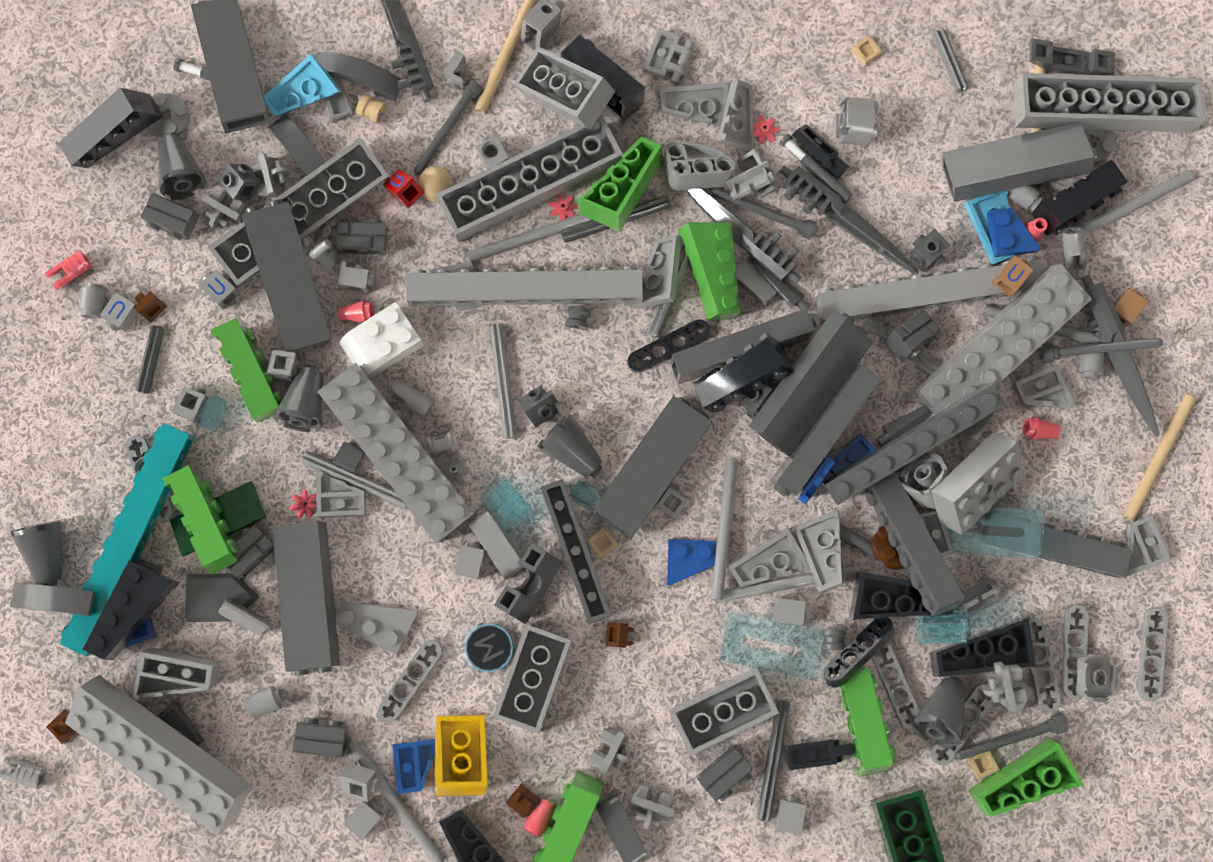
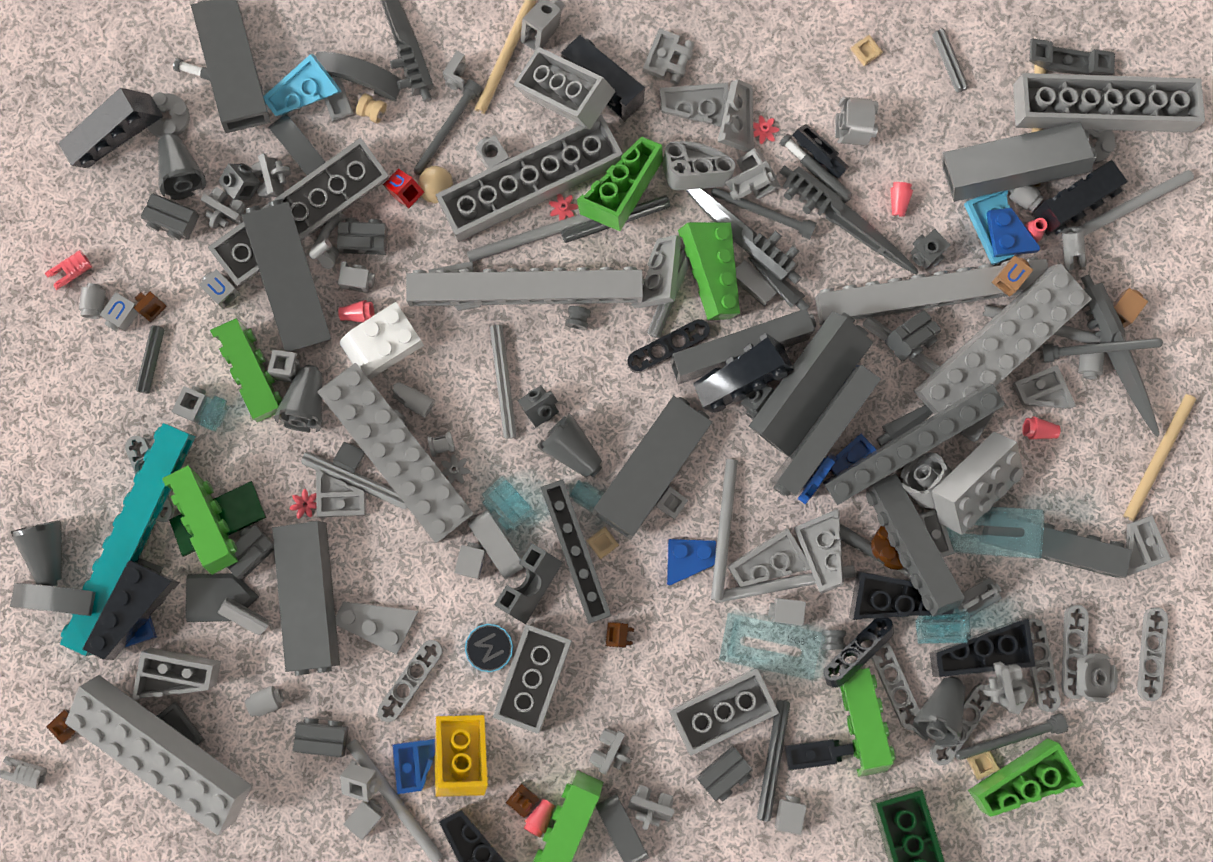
none -> coral cone [890,182,913,217]

